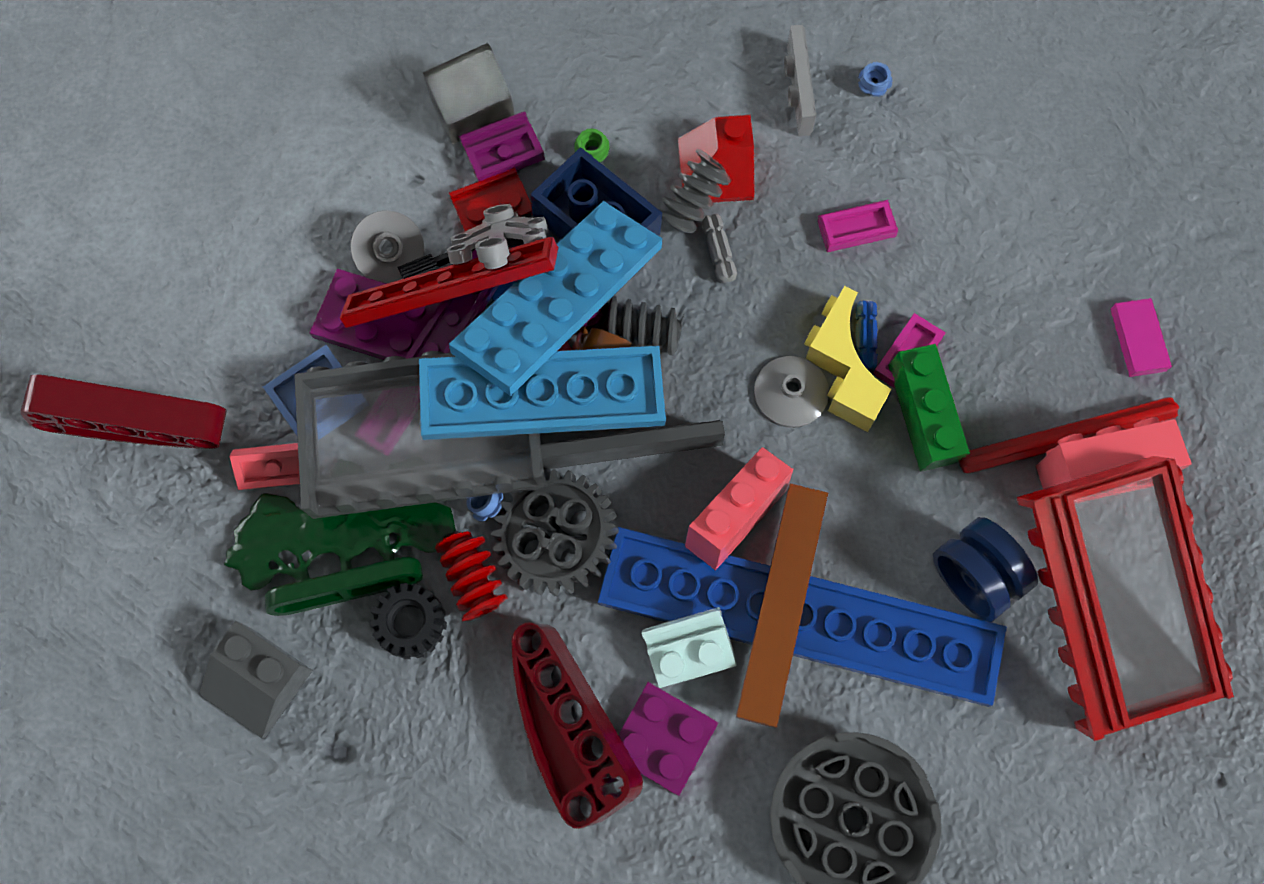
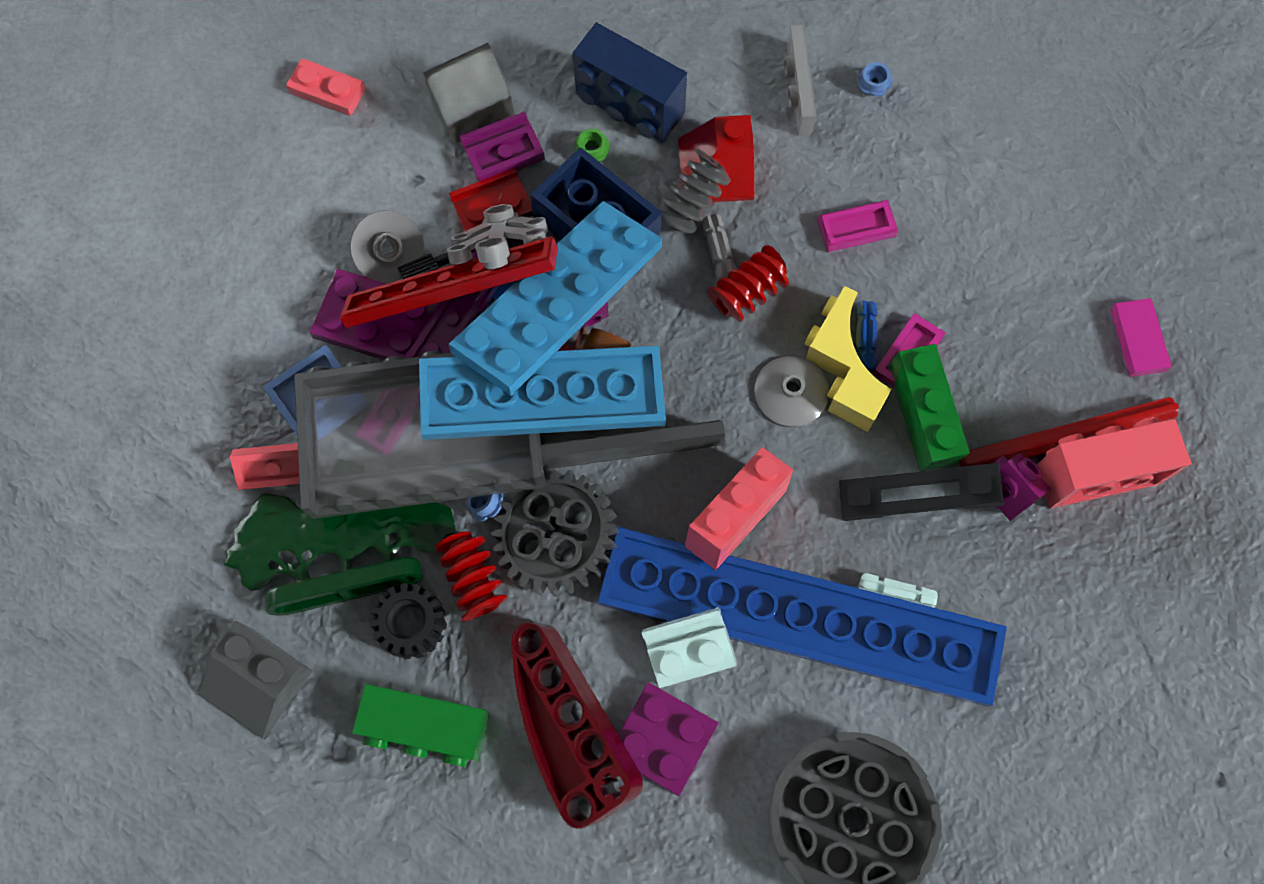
dark red beam [20,374,227,449] -> none
dark grey piece [604,296,684,356] -> none
dark orange tile [736,483,828,728] -> none
dark blue wheel [933,517,1038,622] -> none
window [1016,456,1234,741] -> none
none -> coral plate [286,58,366,116]
none -> green brick [352,684,490,768]
none -> dark blue brick [572,22,687,143]
none -> red piece [707,245,789,322]
none -> black container [839,463,1004,521]
none -> light aqua axle [858,573,938,608]
none -> magenta brick [992,453,1051,521]

